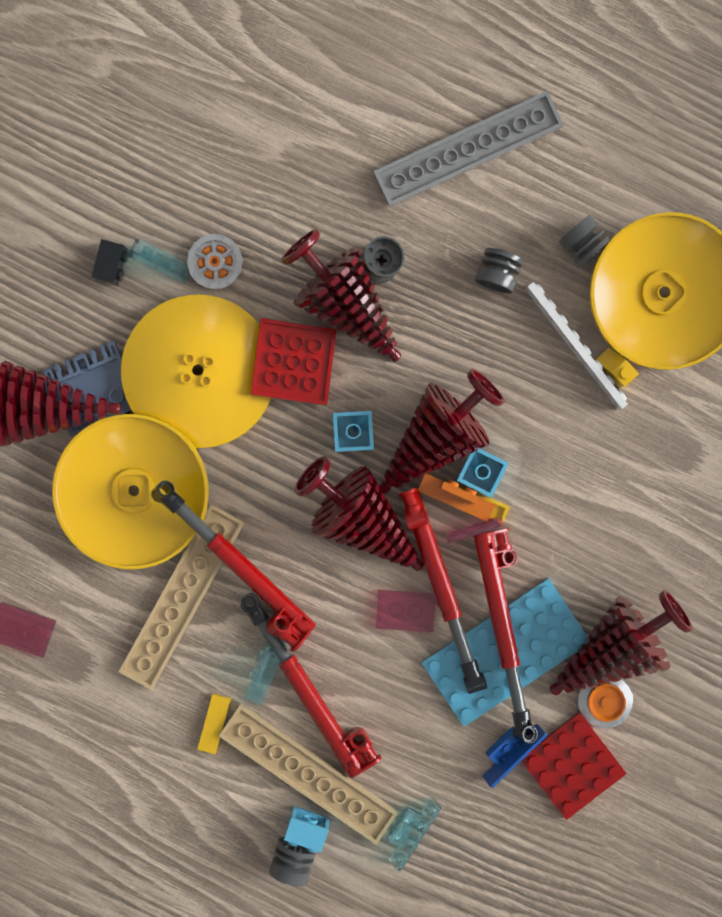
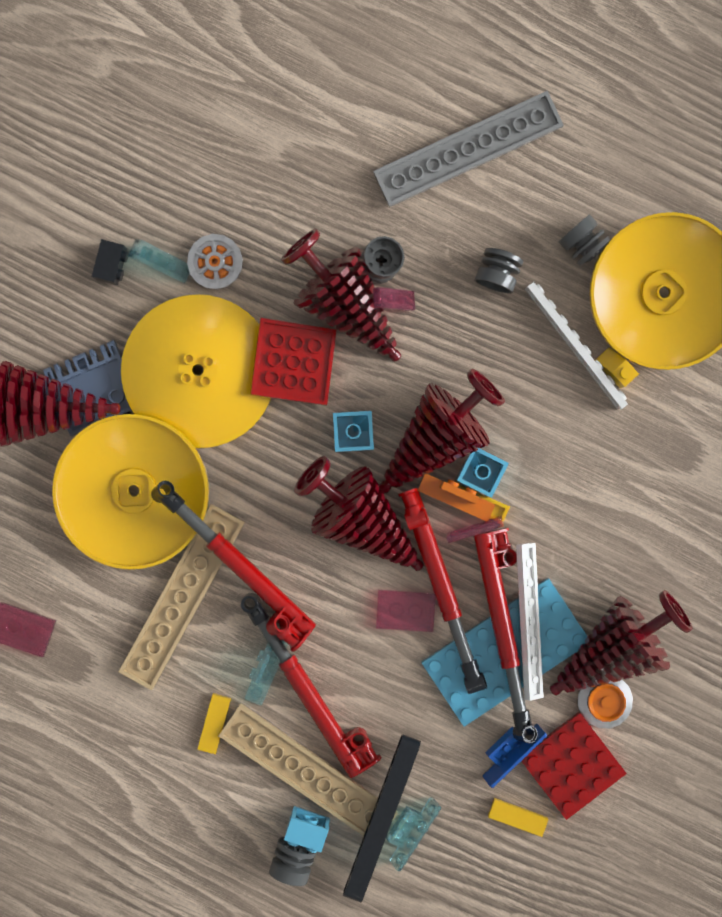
none -> black beam [343,734,421,903]
none -> clear pink tile [373,287,415,311]
none -> yellow tile [488,798,549,837]
none -> white plate [516,543,543,701]

